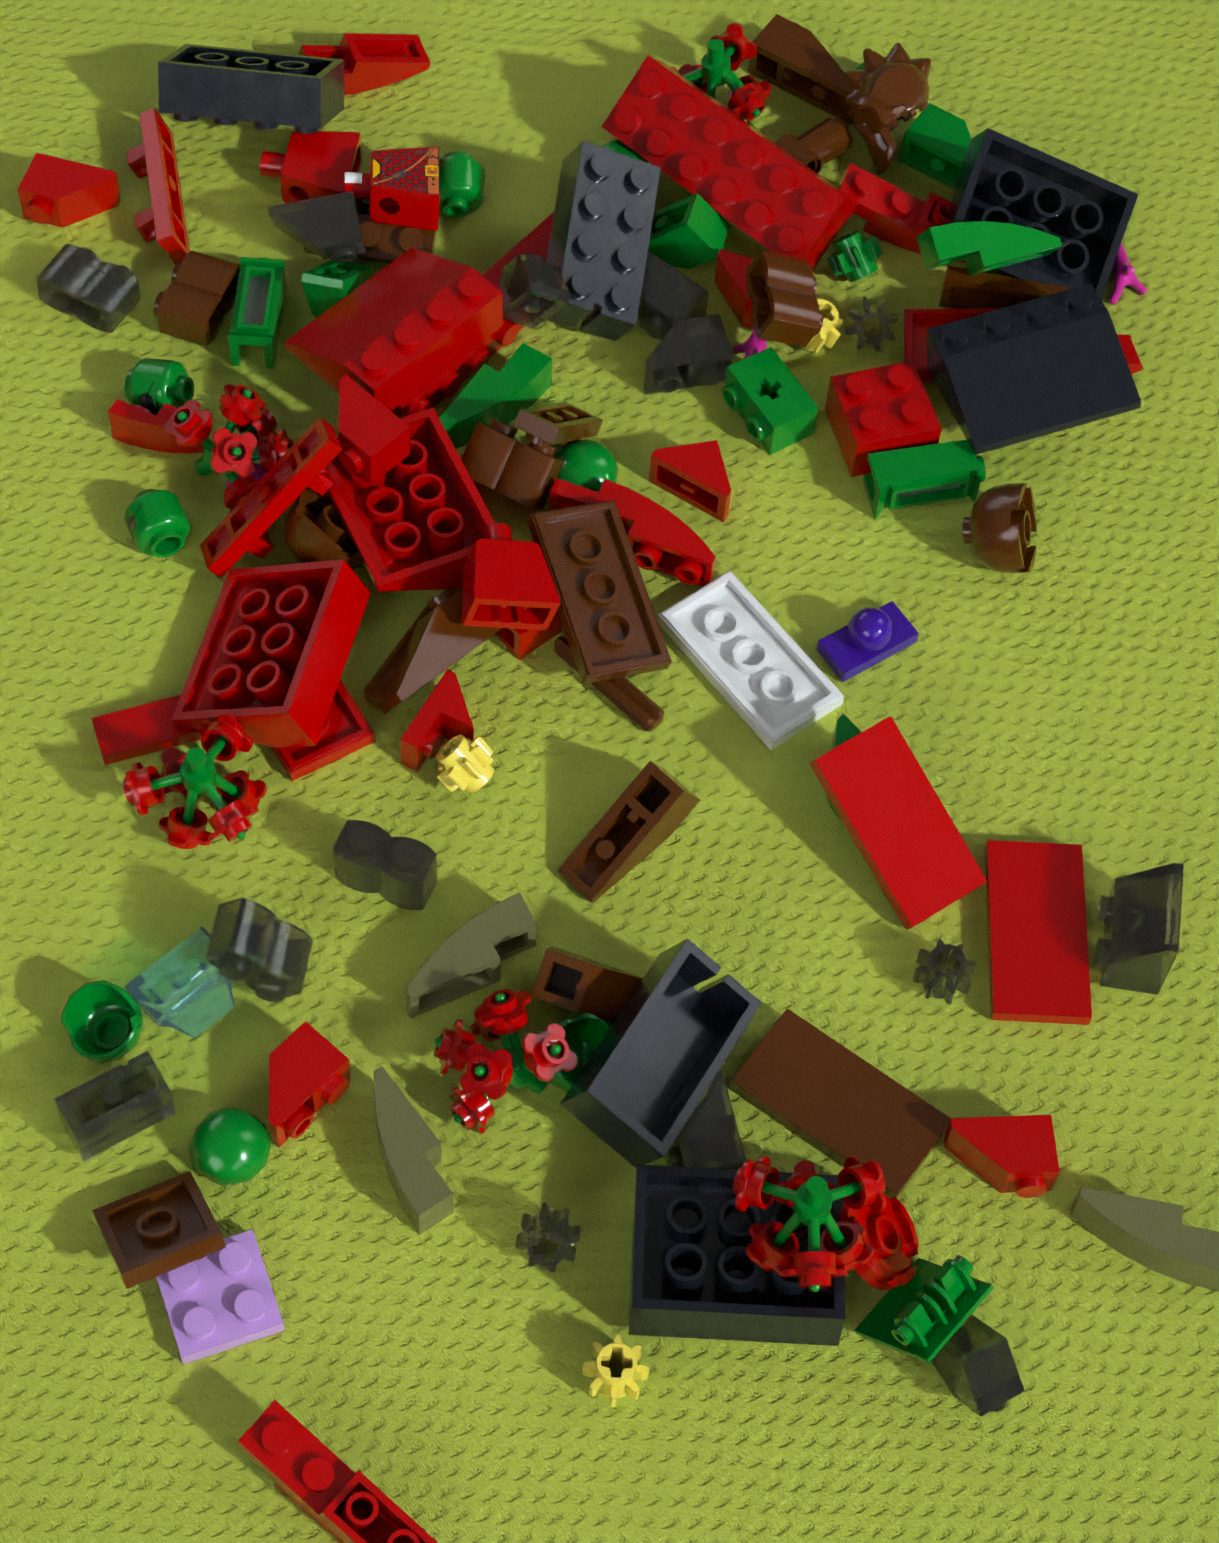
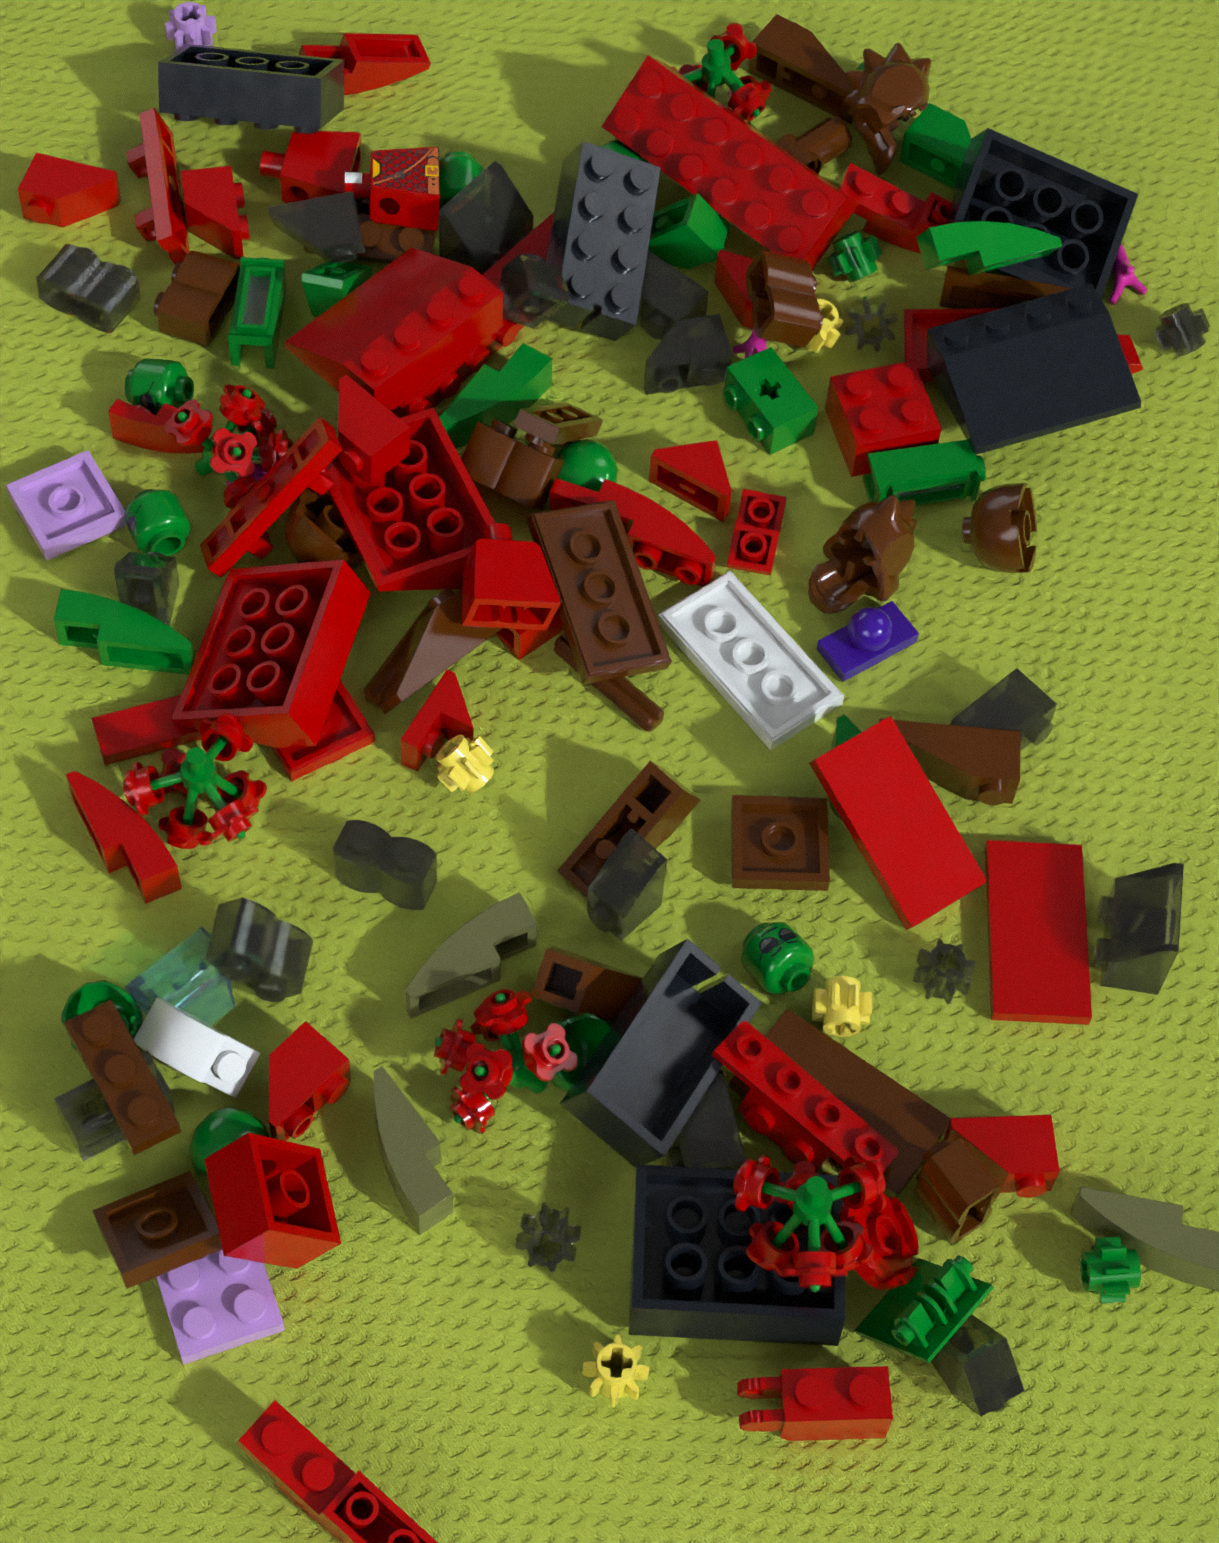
none -> lavender plate [6,450,127,561]
none -> green slope [54,589,194,675]
none -> reddish brown plate [64,1000,181,1155]
none -> red slope [66,771,182,904]
none -> clear smoke slope [114,552,180,626]
none -> white brick [133,997,260,1098]
none -> lavender gear [165,2,217,50]
none -> red slope [180,166,250,259]
none -> red brick [204,1132,341,1269]
none -> clear smoke slope [439,161,534,275]
none -> clear smoke slope [587,828,667,941]
none -> red bracket [712,1021,899,1173]
none -> red slope [727,489,787,576]
none -> reddish brown plate [731,795,830,891]
none -> red hinge [737,1366,893,1441]
none -> green head [741,922,815,995]
none -> reddish brown head [808,495,917,614]
none -> light yellow gear [812,976,873,1037]
none -> reddish brown slope [879,718,1021,805]
none -> reddish brown brick [914,1138,1001,1244]
none -> clear smoke slope [950,668,1057,752]
none -> green gear [1080,1236,1141,1303]
none -> clear smoke gear [1154,303,1210,356]

